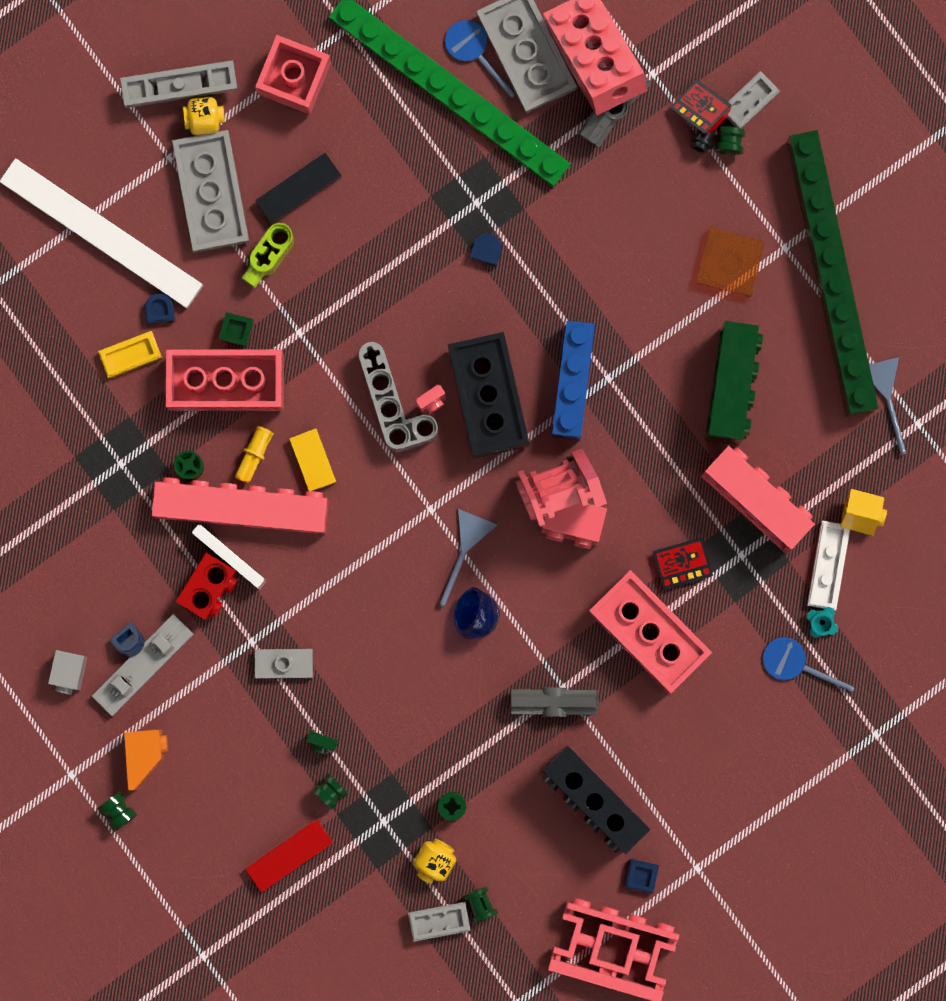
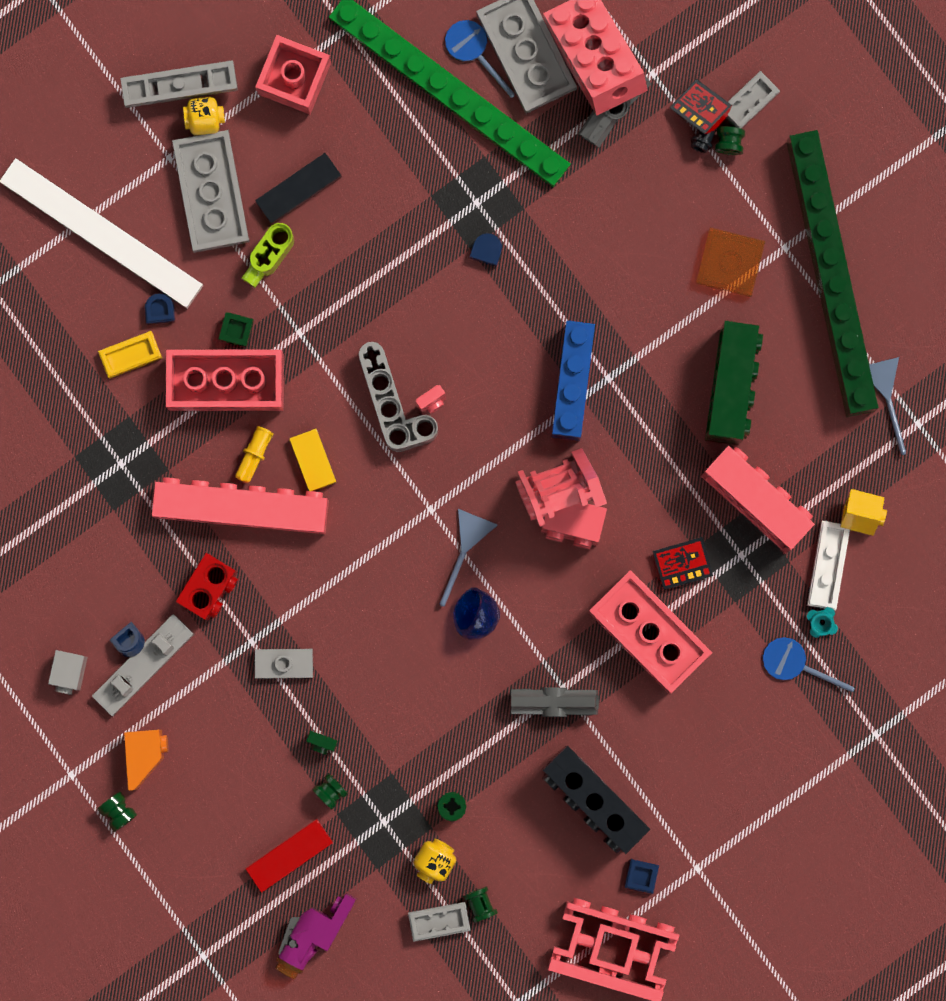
dark green wheel [174,451,204,481] -> none
white tile [192,525,266,590] -> none
black brick [448,332,530,459] -> none
none -> magenta plate [275,893,357,979]

